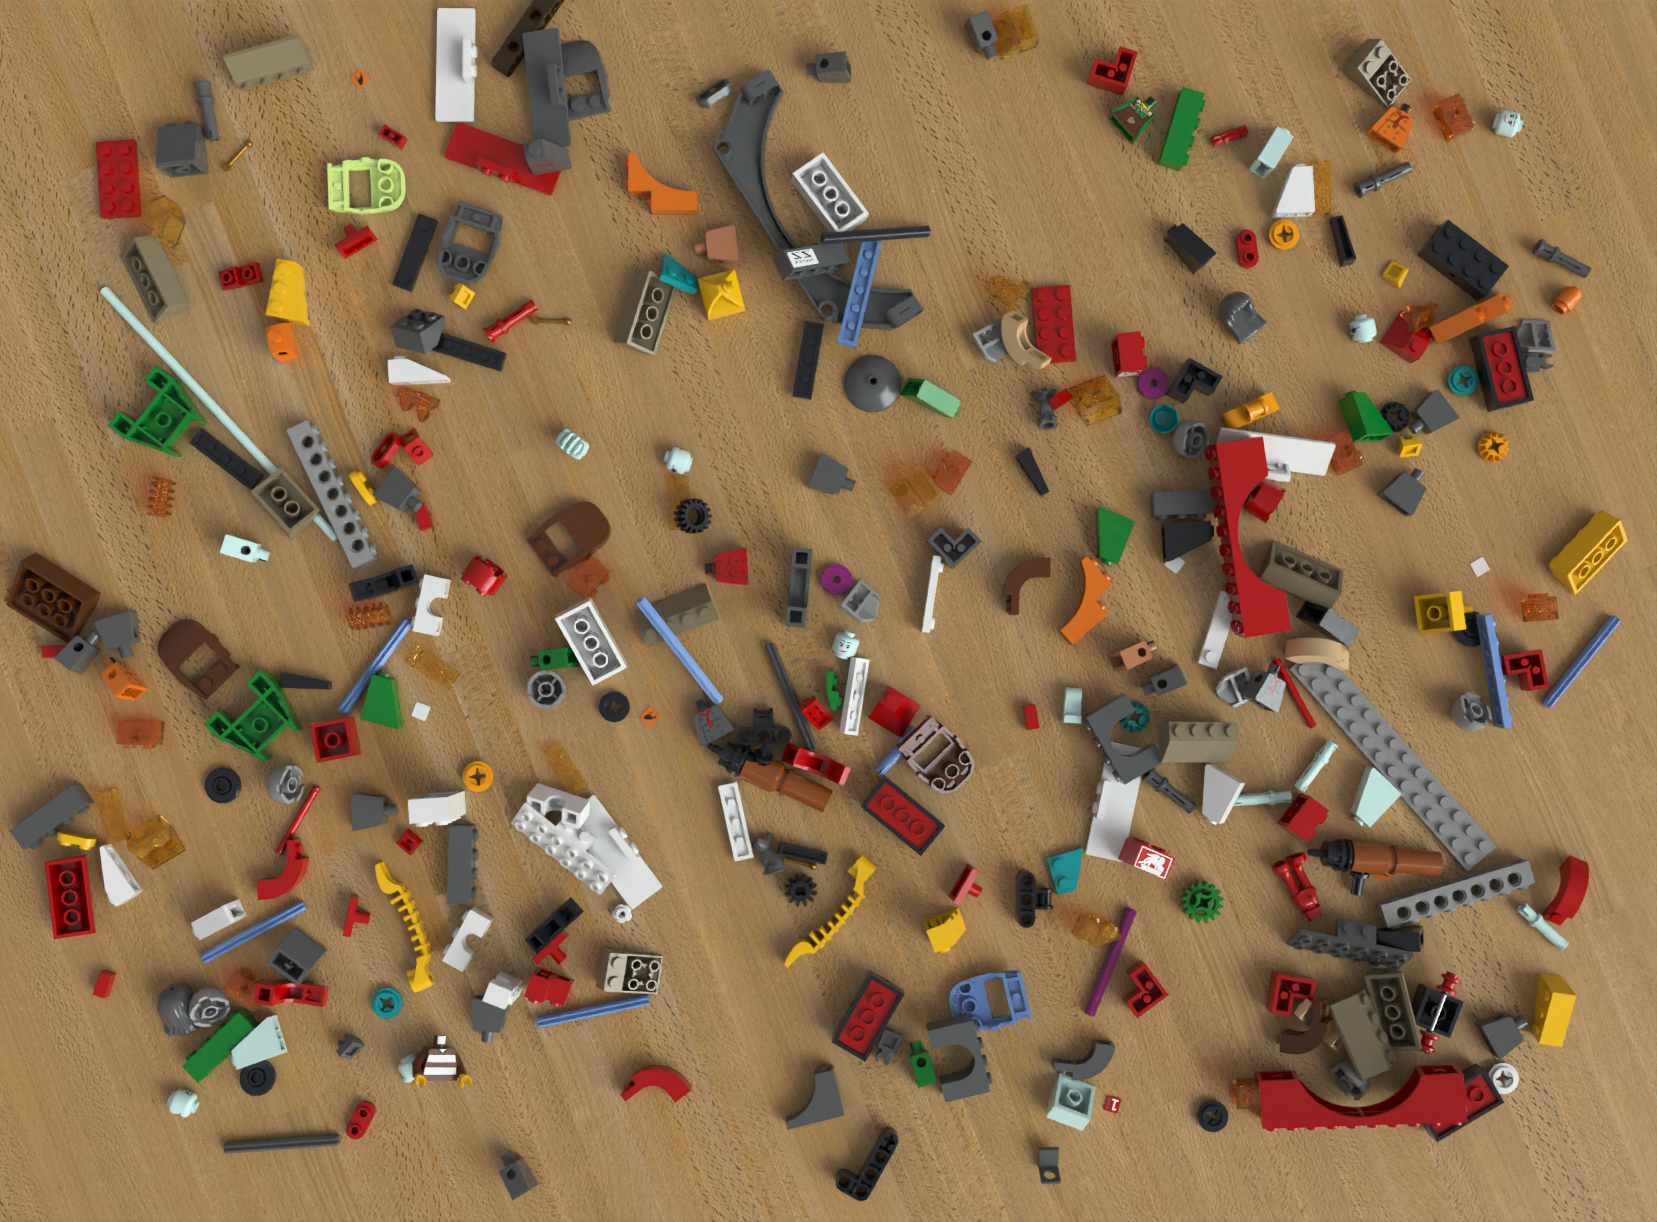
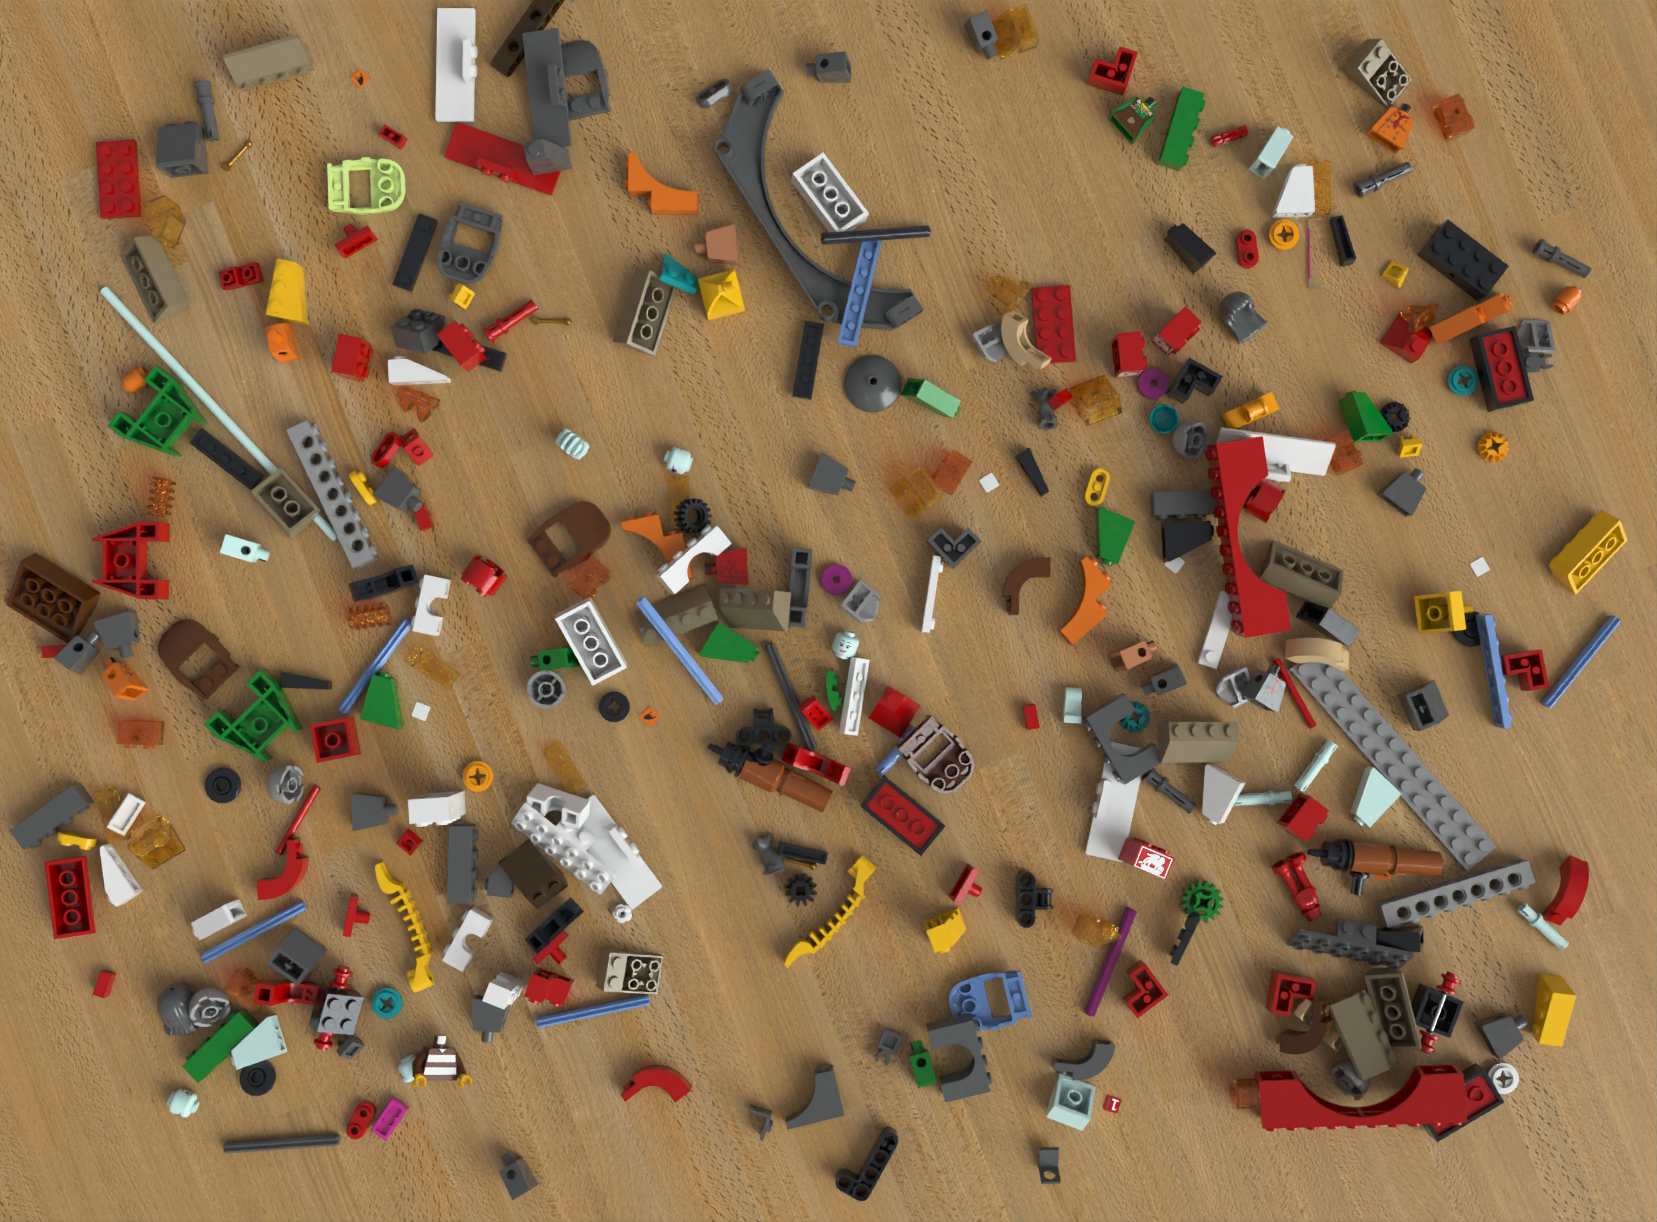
dark grey torso [692,698,735,747] -> none
white plate [718,782,754,862] -> none
dark grey brick [773,243,850,281] -> none
red brick [832,970,904,1062] -> none
teal wing [1046,847,1083,895] -> none
black gear [1197,1100,1229,1132] -> none
light aqua head [1349,314,1377,343] -> none
dark grey torso [1408,389,1460,434] -> none
light grey cylinder [1451,692,1492,732] -> none
light aqua head [1492,110,1524,137] -> none
clear orange brick [1521,593,1559,622] -> none
none -> red wedge [92,522,170,600]
none -> white tile [106,793,146,836]
none -> orange brick [121,366,149,393]
none -> brick [309,965,364,1050]
none -> red brick [331,334,373,382]
none -> dark pink plate [370,1096,409,1141]
none -> red brick [437,321,486,372]
none -> dark grey slope [485,867,515,898]
none -> dark brown slope [498,839,568,909]
none -> orange arch [621,512,693,580]
none -> white arch [655,525,732,594]
none -> green slope [698,622,759,663]
none -> dark tan slope [719,588,791,632]
none -> dark grey bracket [748,1104,773,1141]
none -> white sticker [979,473,999,493]
none -> yellow plate [1084,468,1110,506]
none -> red brick [1151,306,1202,356]
none -> black hinge [1169,911,1200,966]
none -> dark pink piece [1308,218,1322,288]
none -> dark grey slope [1398,680,1449,731]

